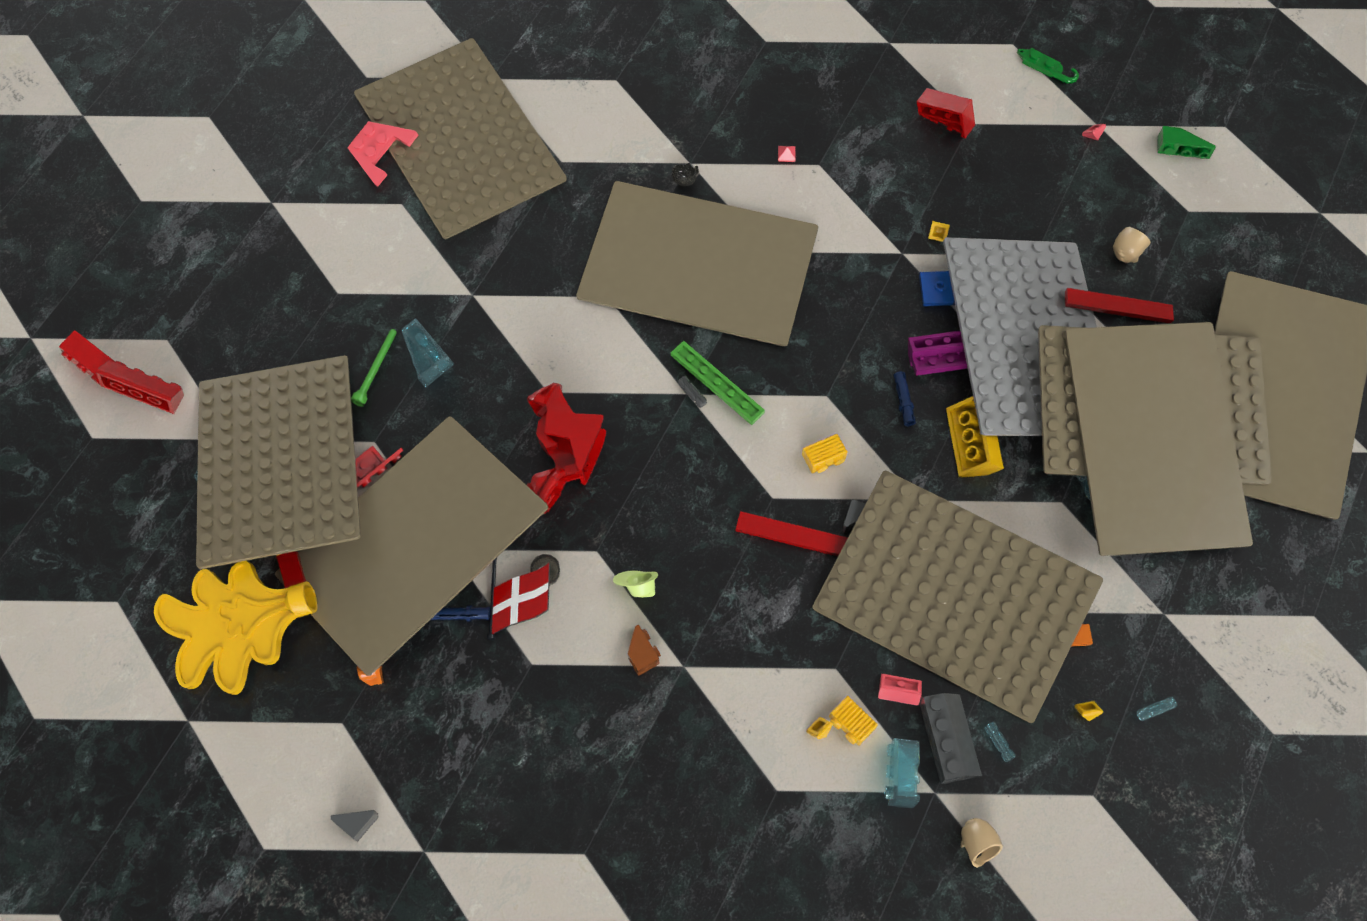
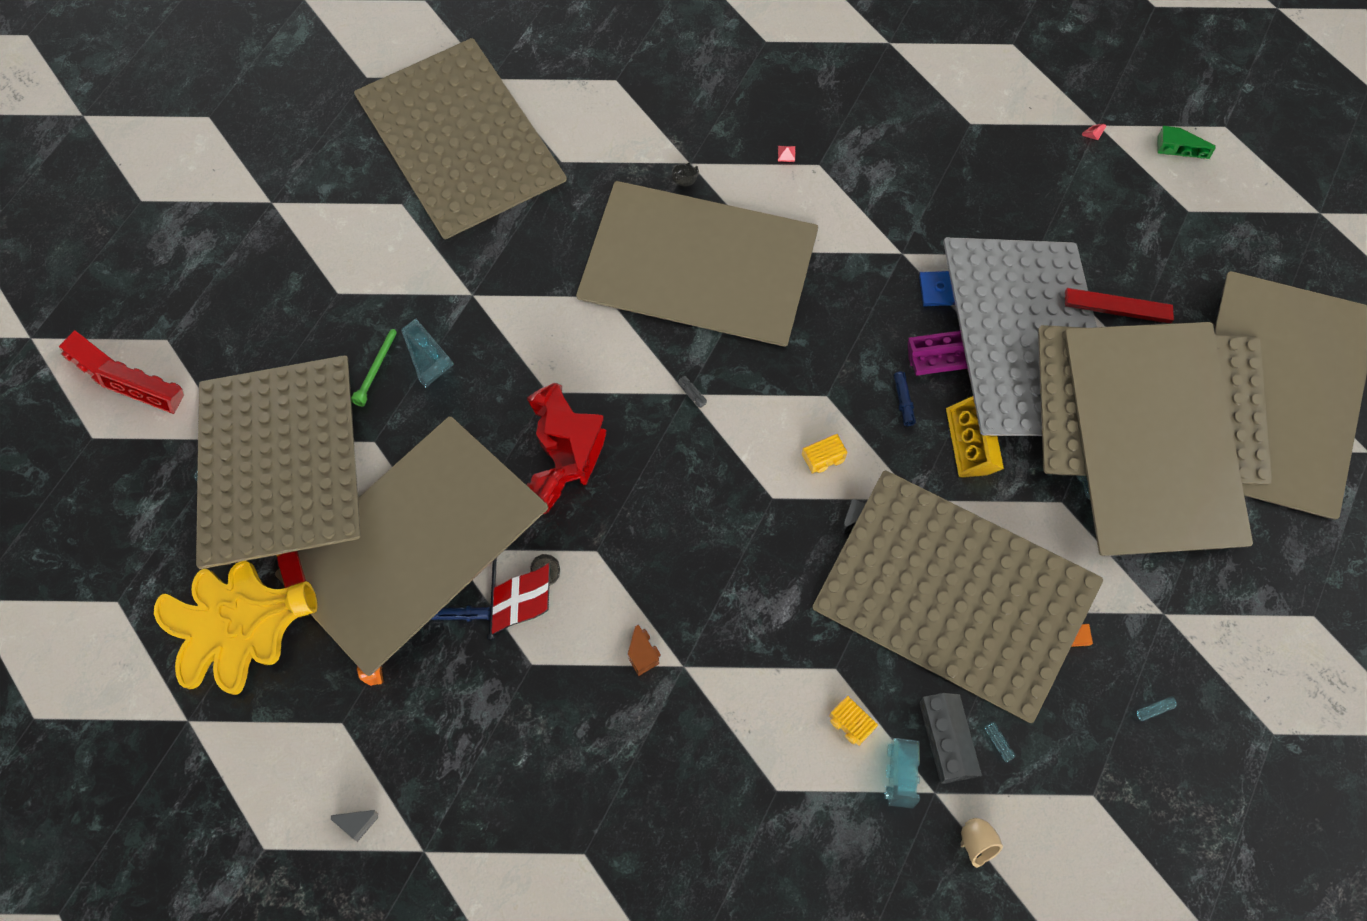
coral wing [348,121,419,187] -> none
red bracket [355,446,404,488] -> none
yellowish green piece [613,571,658,598] -> none
bright green plate [671,341,765,425] -> none
red tile [735,511,848,556] -> none
yellow slope [806,717,833,739] -> none
coral slope [878,674,922,705] -> none
red wedge [917,88,975,139] -> none
yellow slope [928,221,950,242] -> none
green plate [1017,48,1079,84] -> none
yellow slope [1074,701,1103,721] -> none
tan piece [1113,227,1151,263] -> none

